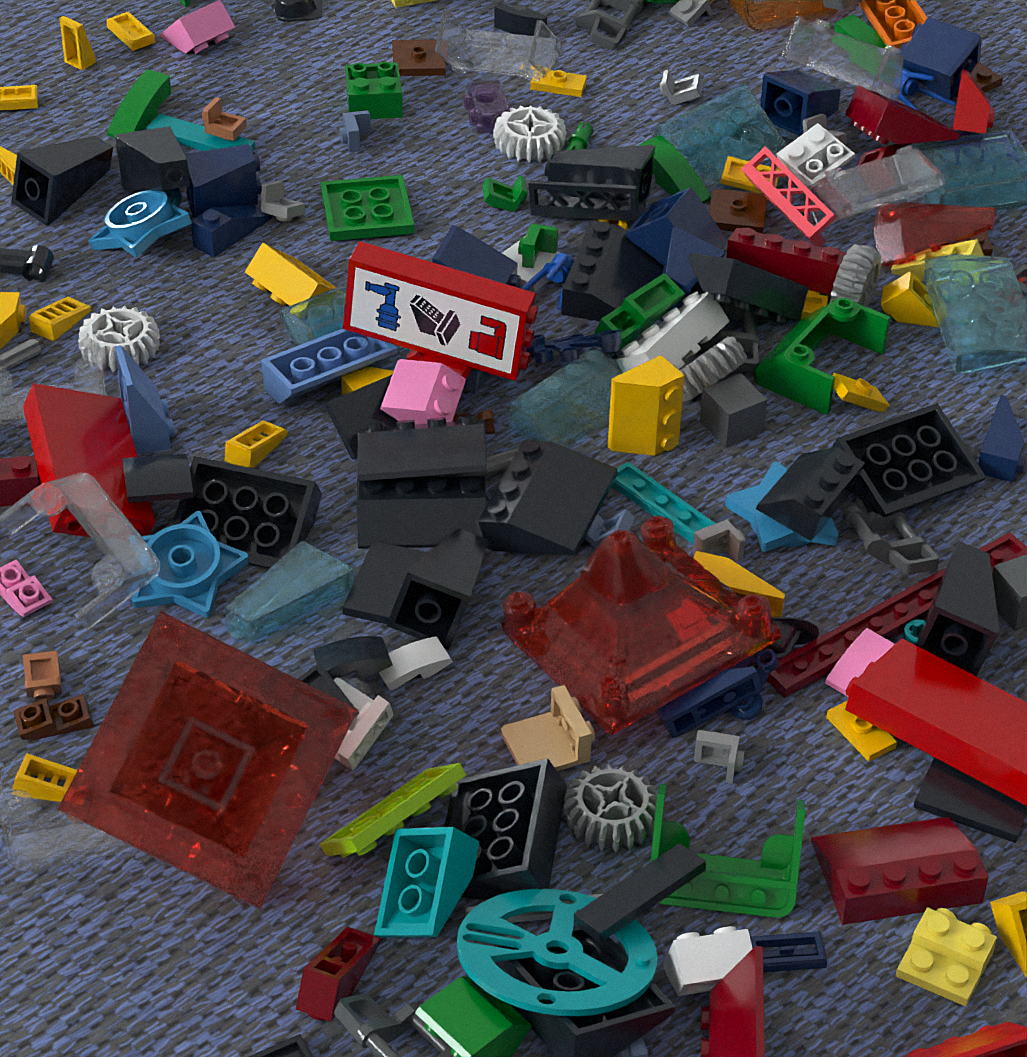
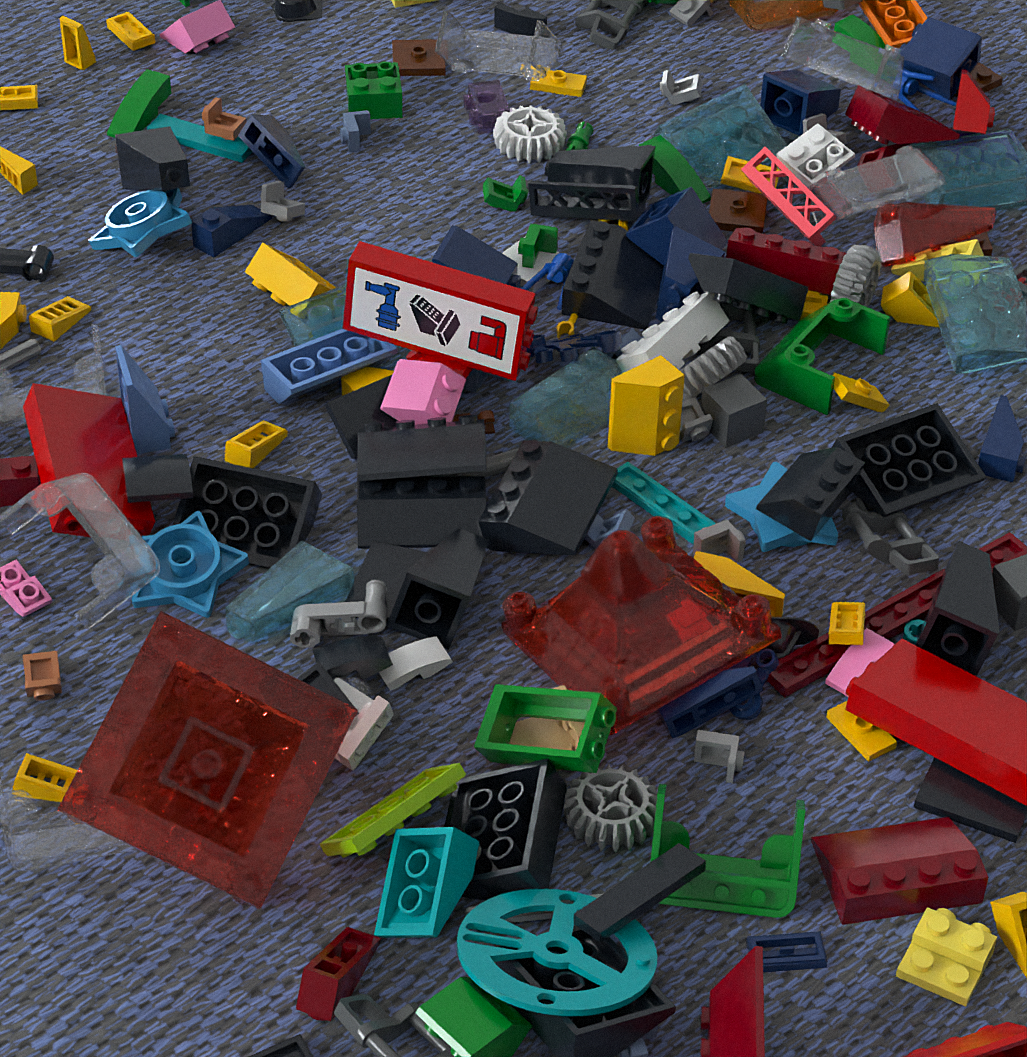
black slope [11,136,113,226] -> none
reddish brown slope [14,694,94,740] -> none
white gear [78,306,160,373] -> none
dark blue slope [185,144,262,219] -> none
green plate [320,175,415,241] -> none
green slope [594,273,685,354] -> none
white slope [663,926,753,996] -> none
none -> dark blue slope [238,114,305,189]
none -> light grey beam [290,580,387,648]
none -> green piece [474,684,617,773]
none -> yellow hand [557,313,578,338]
none -> light grey bracket [679,397,713,442]
none -> yellow plate [829,602,865,645]

